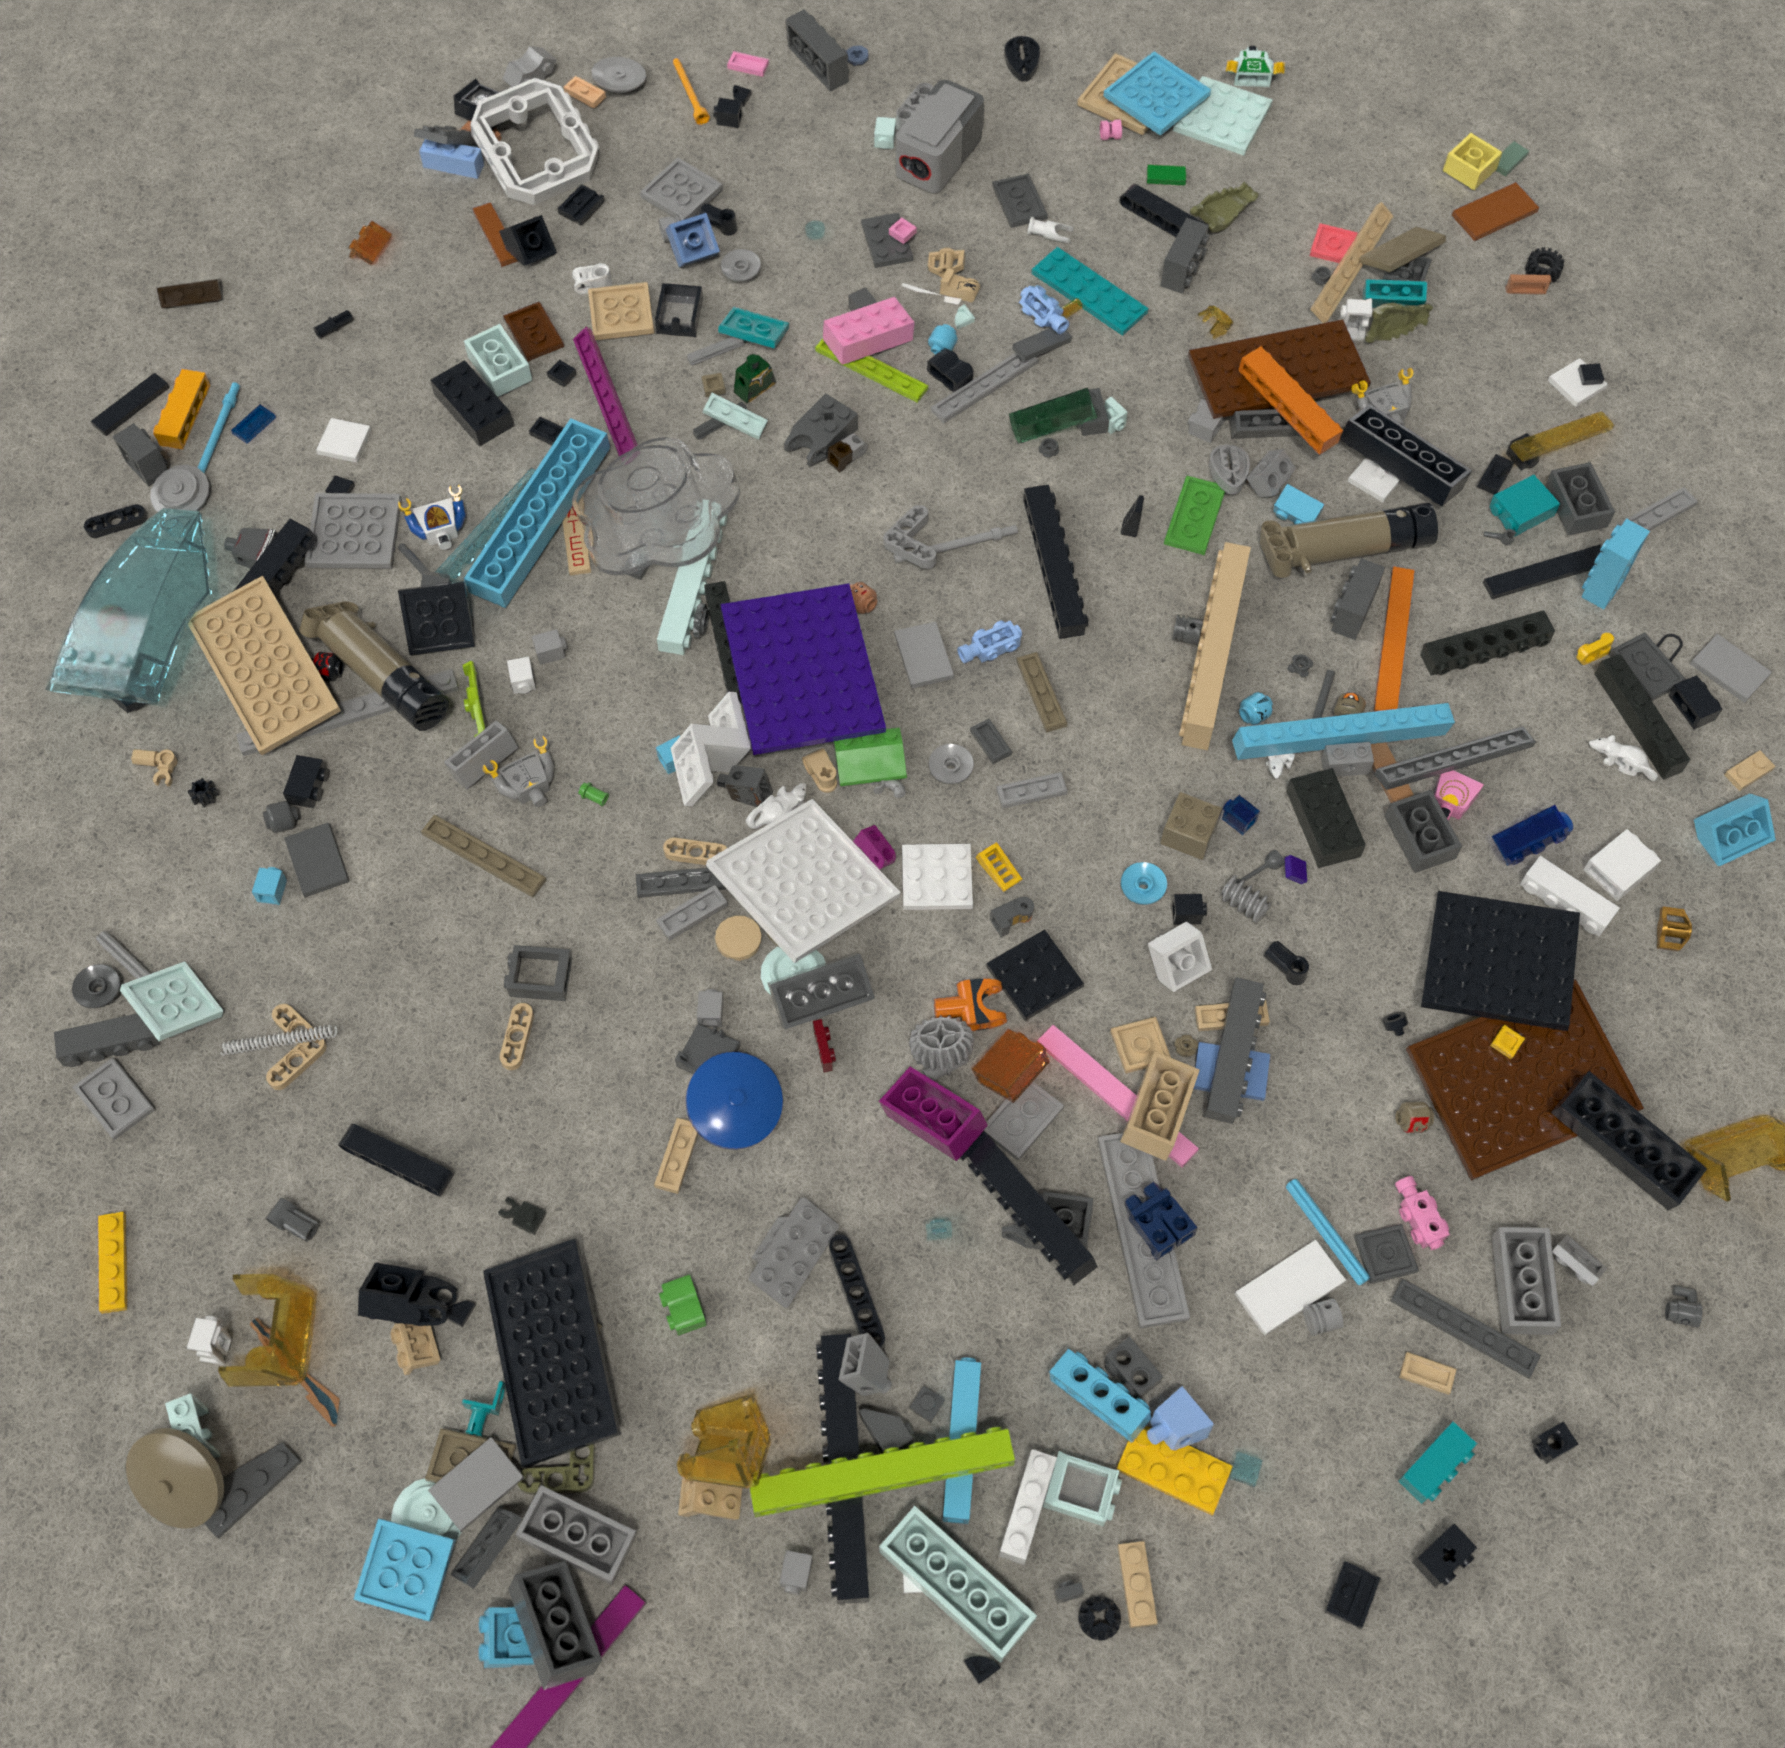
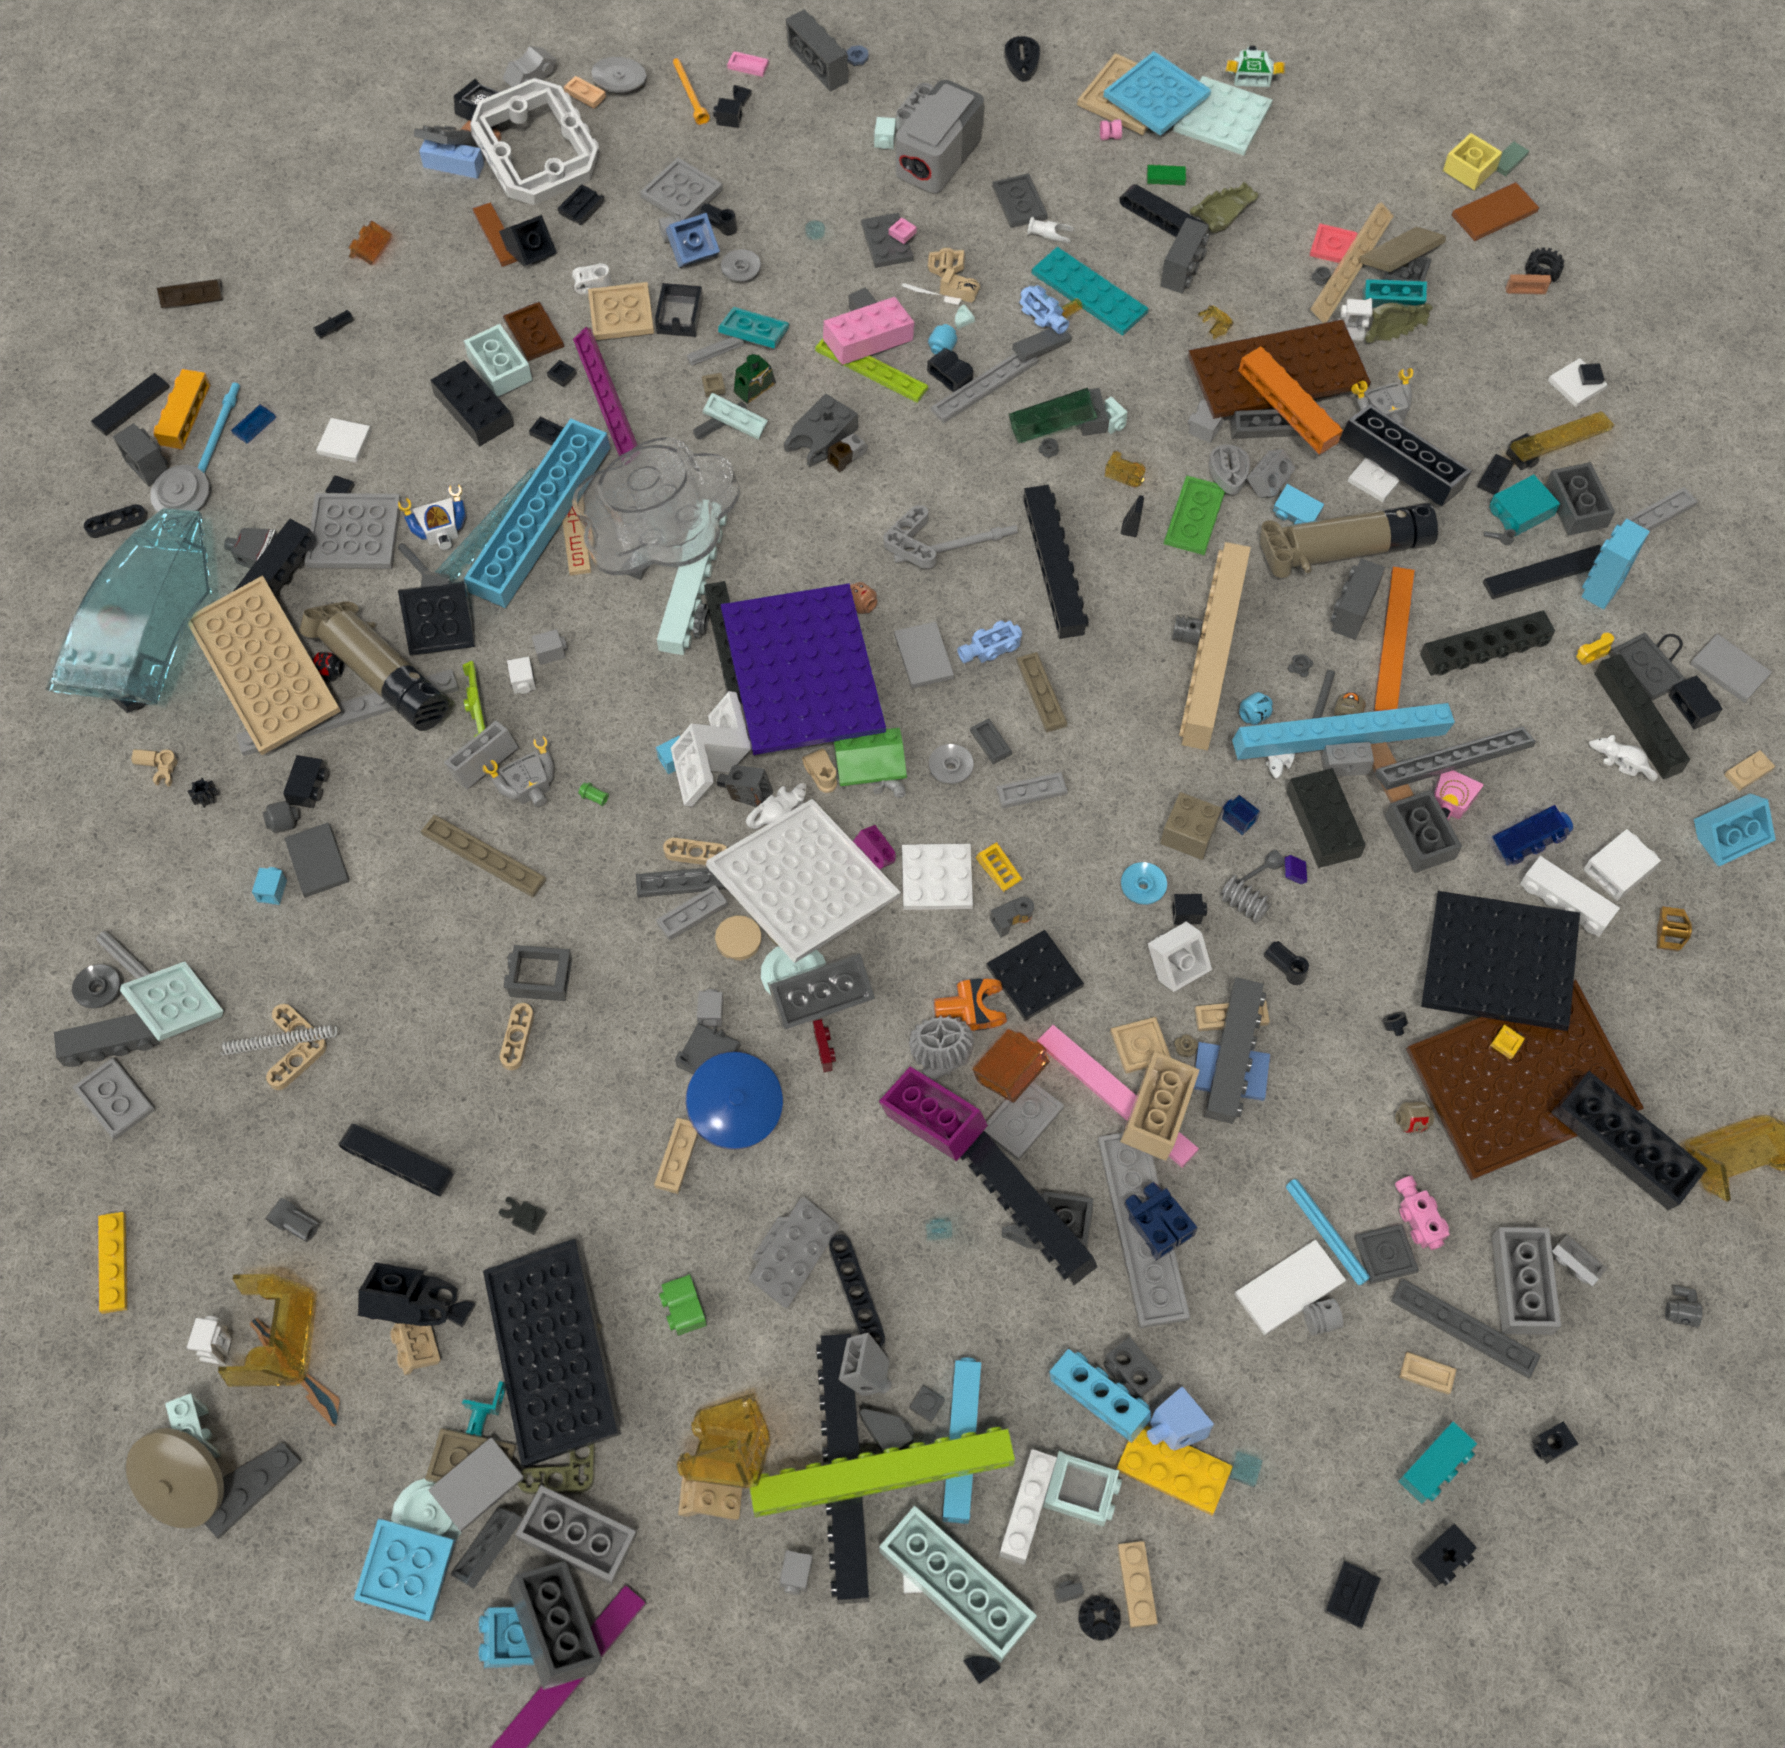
none -> clear yellow leg [1105,450,1146,487]

